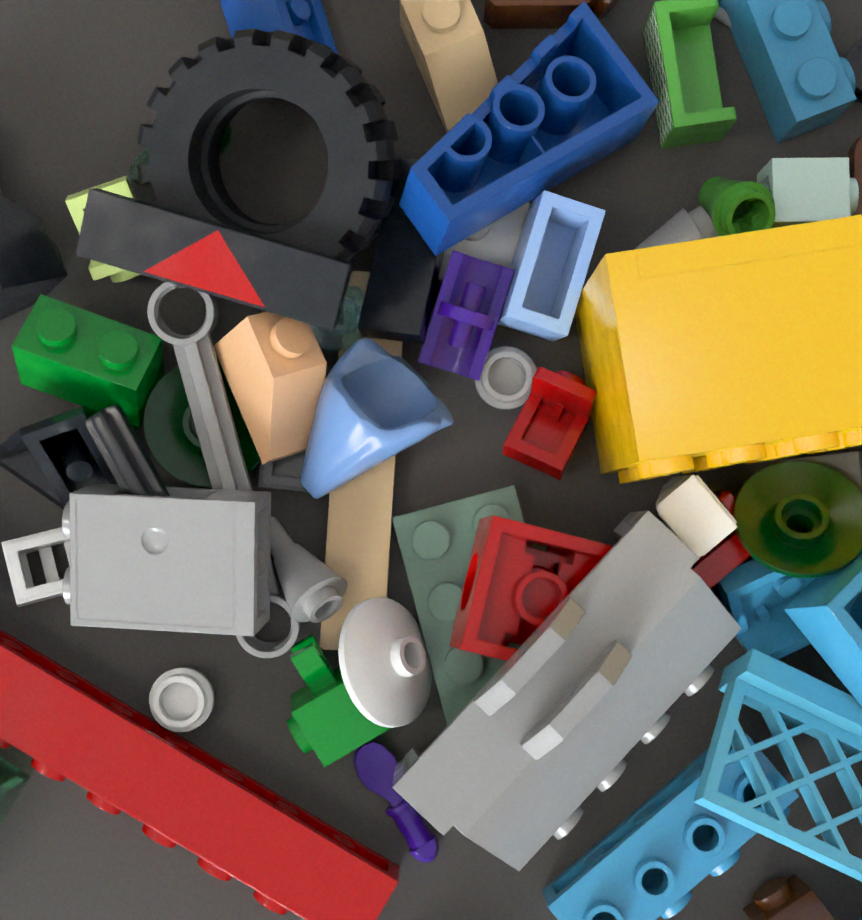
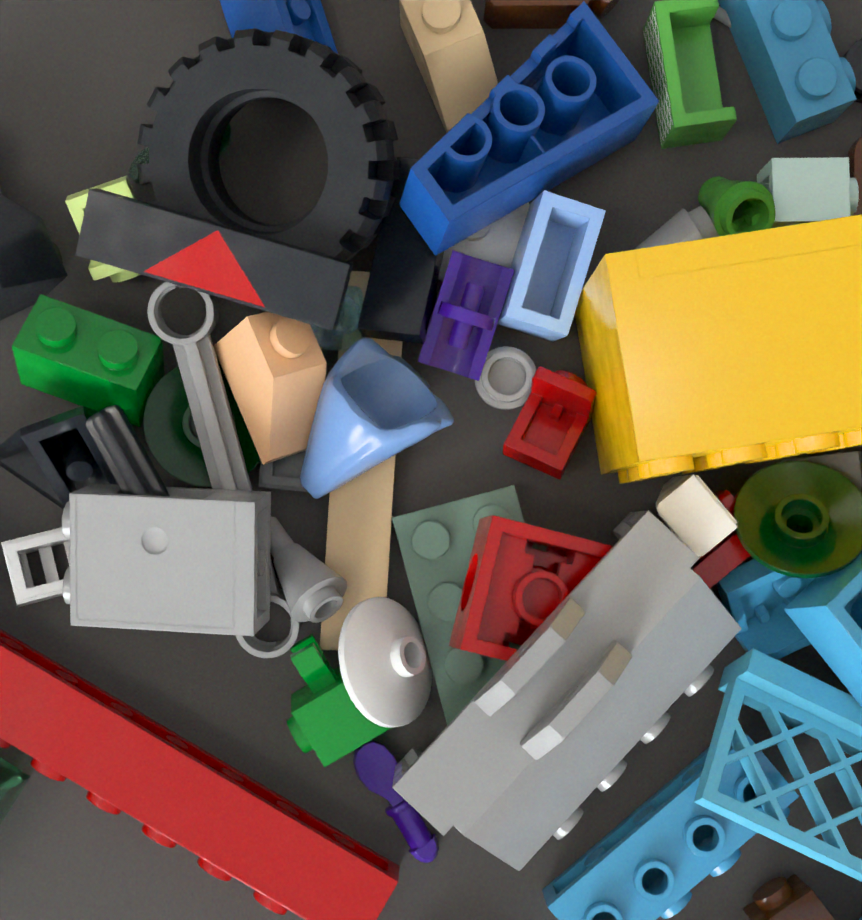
white plate [149,667,214,732] -> none

